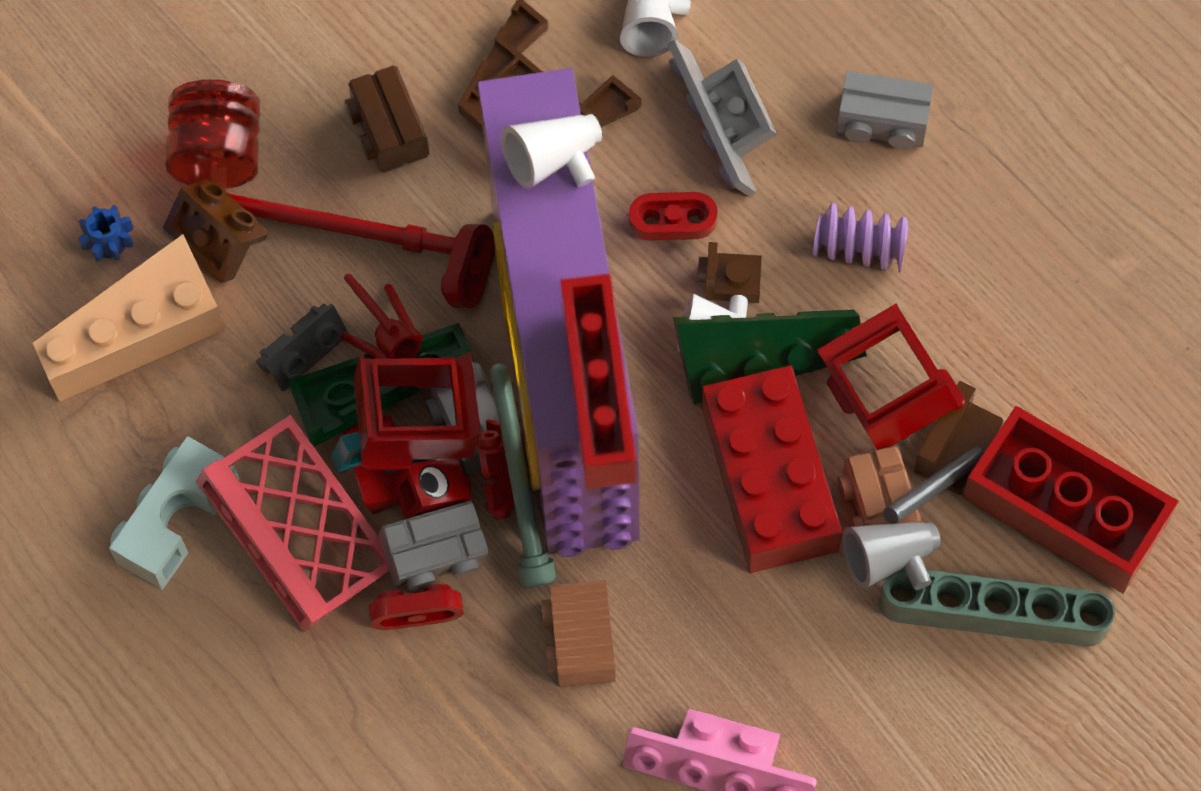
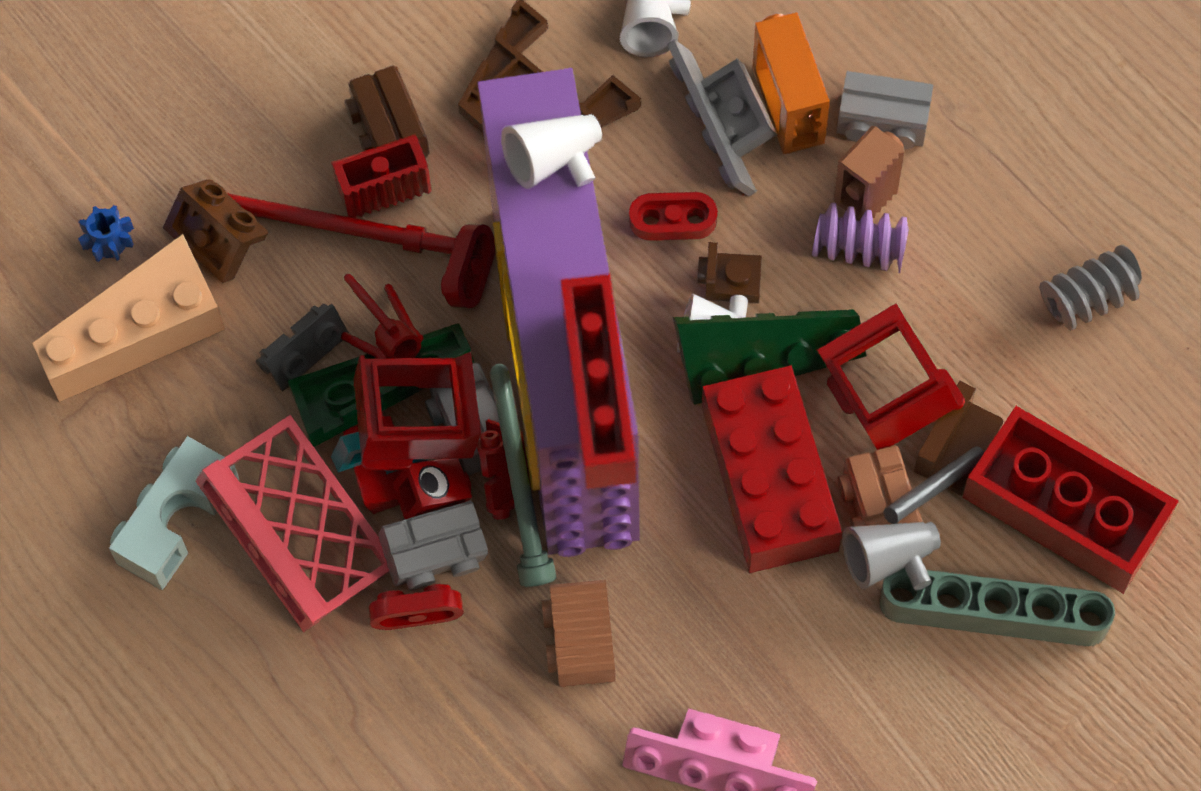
clear red wheel [165,79,261,189] -> none
none -> red brick [331,134,432,218]
none -> orange window [752,12,830,155]
none -> nougat brick [833,126,904,221]
none -> light grey piece [1039,244,1142,330]

